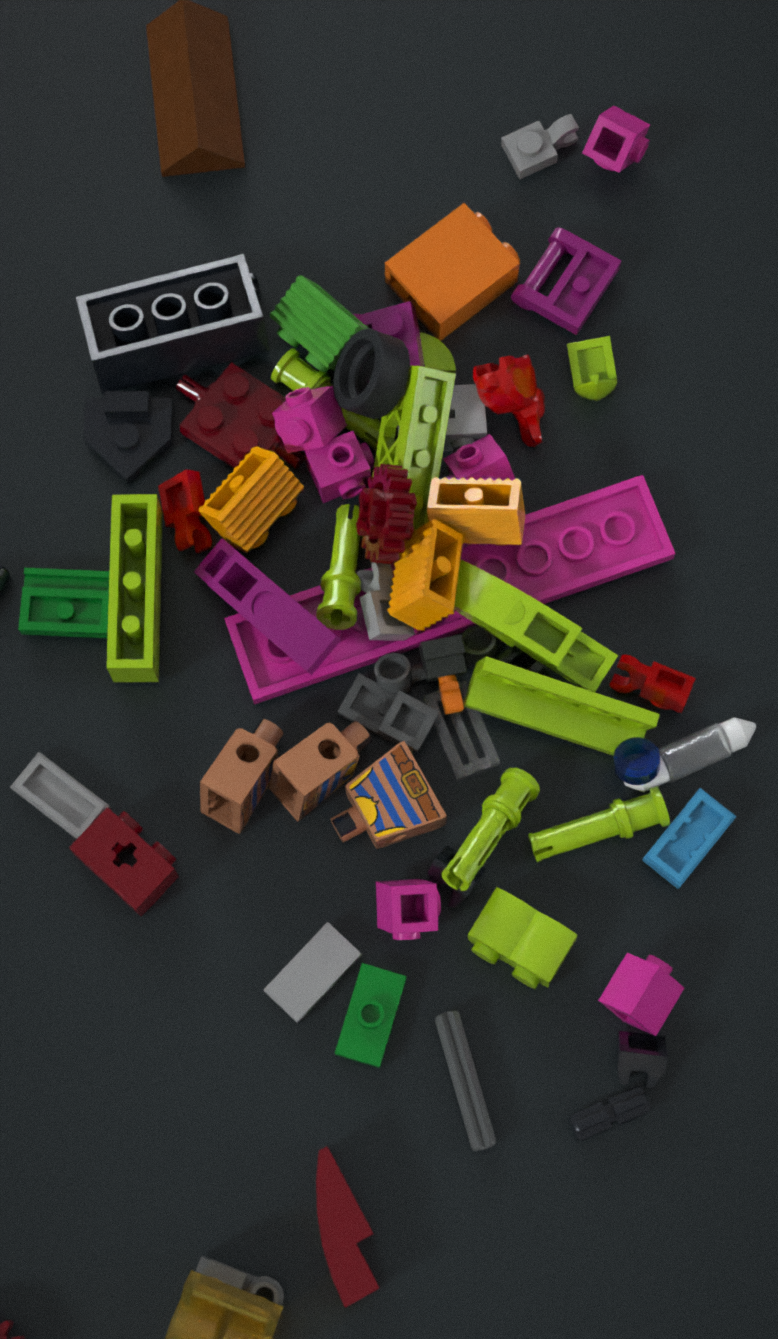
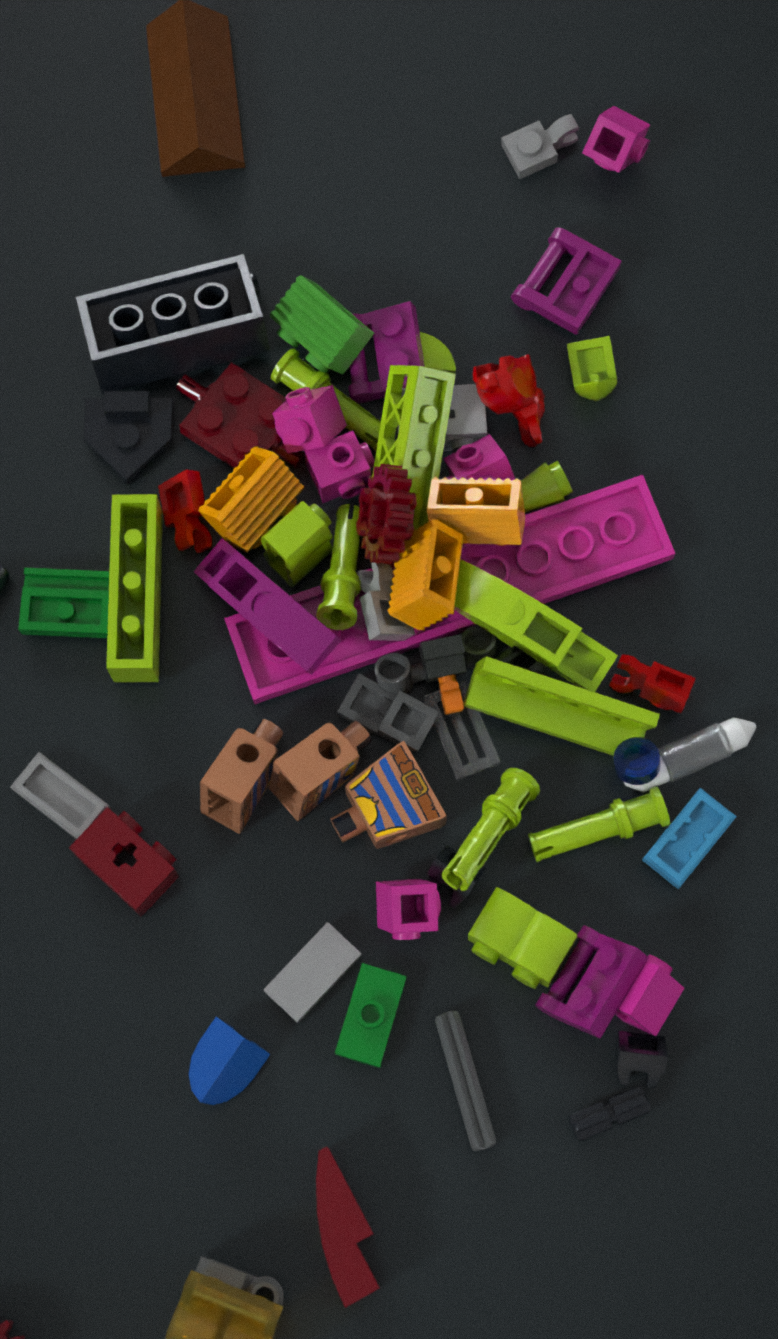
black tyre [333,328,410,419] -> none
orange brick [385,203,520,341] -> none
none -> blue brick [189,1017,270,1105]
none -> lime brick [261,501,333,587]
none -> lime cone [521,461,573,513]
none -> magenta plate [535,925,648,1039]

